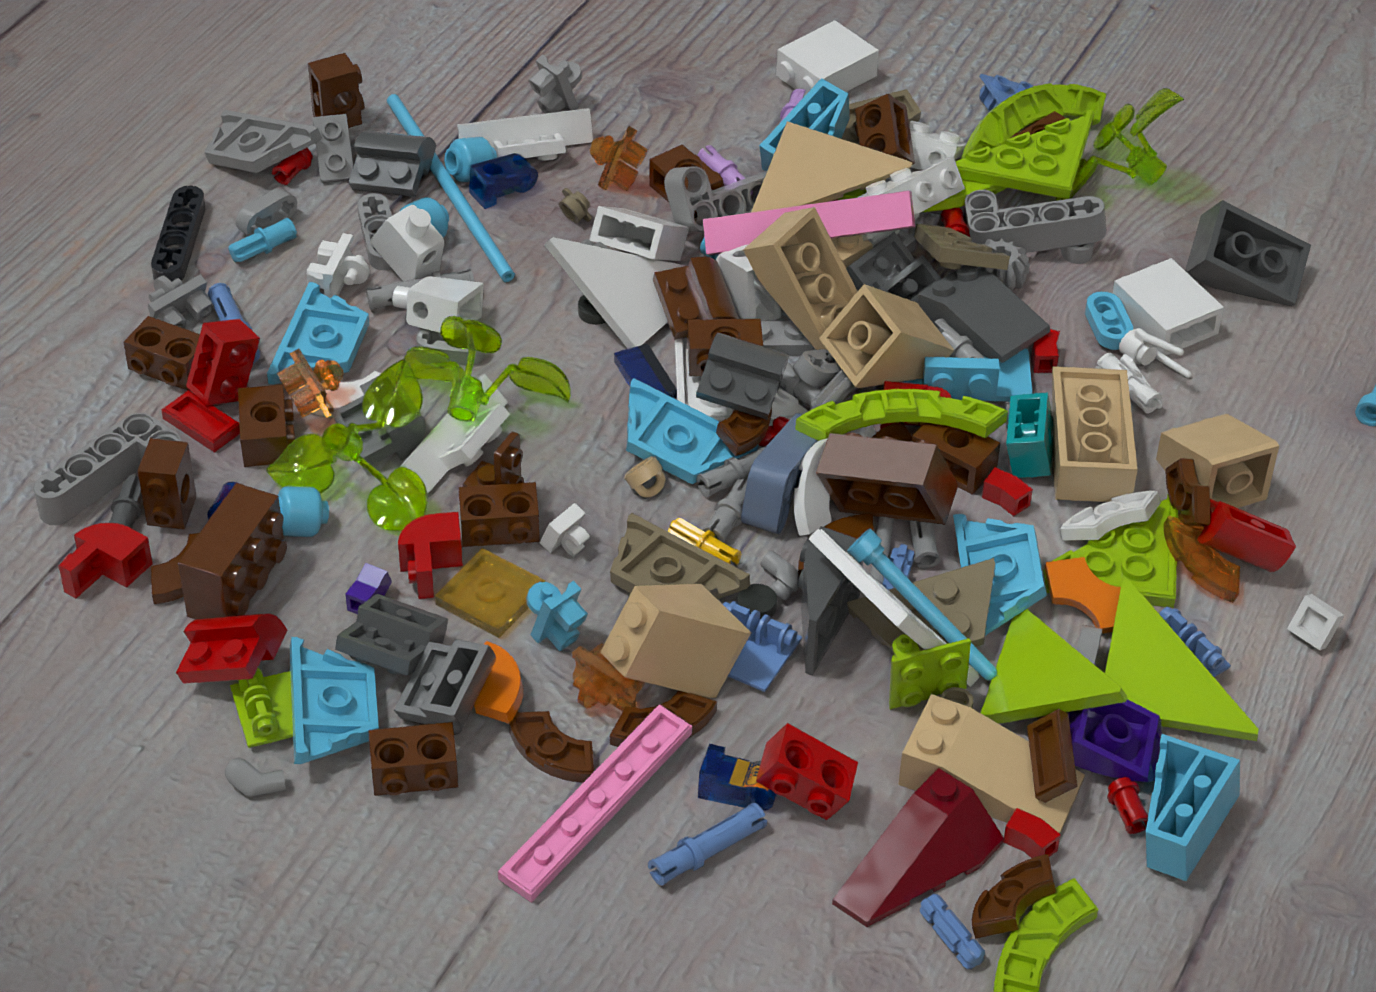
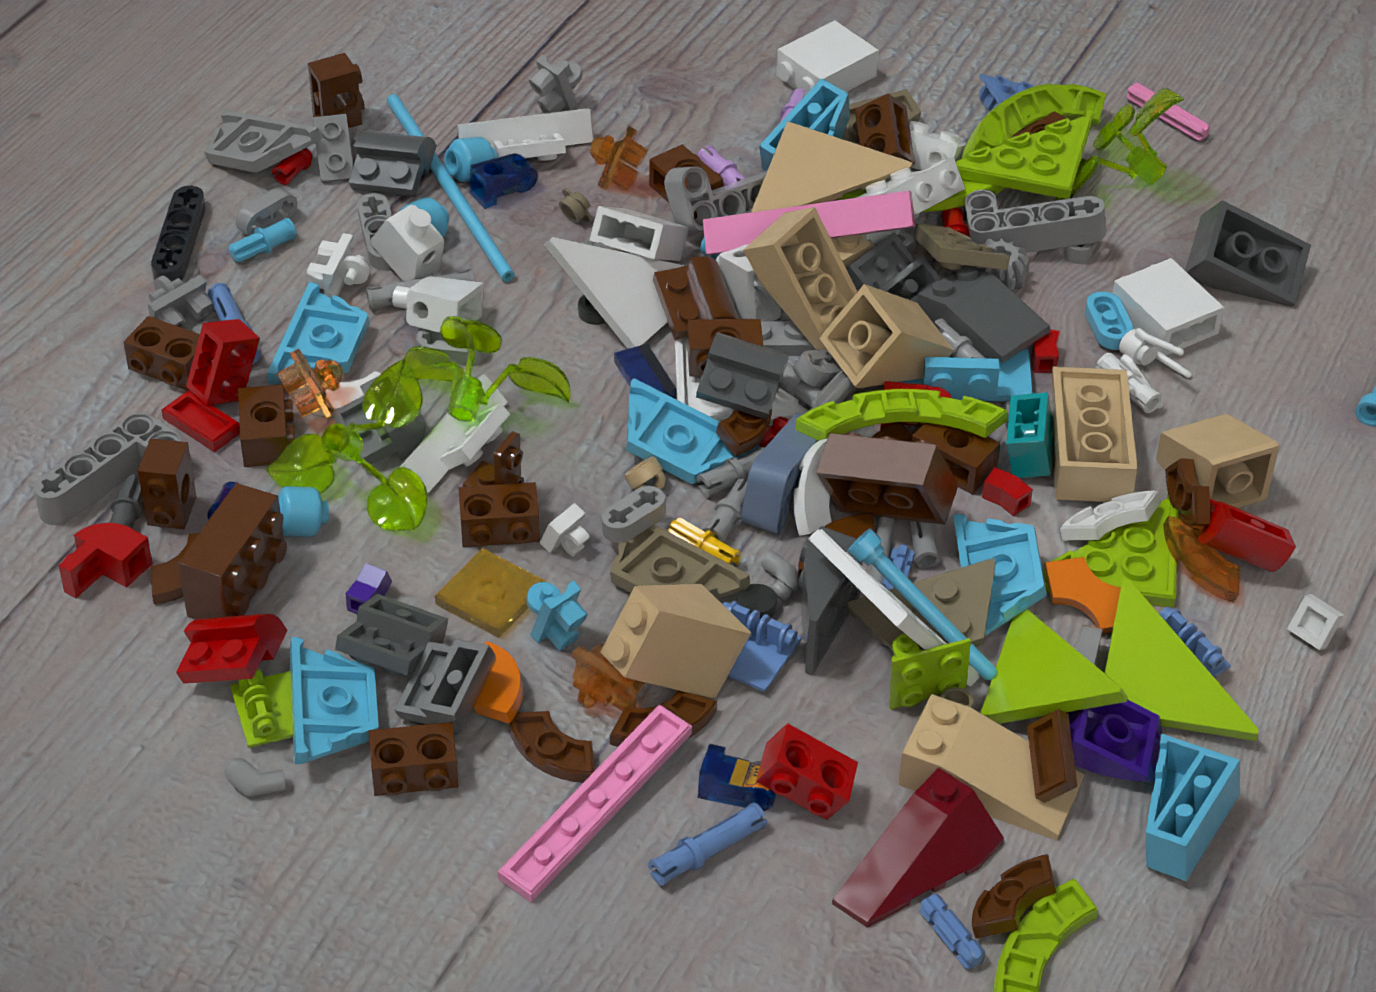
red brick [398,512,463,599] -> none
red piece [1003,808,1061,858] -> none
red pin [1107,777,1148,834] -> none
none -> light grey beam [601,486,666,543]
none -> bright pink axle [1126,83,1210,141]

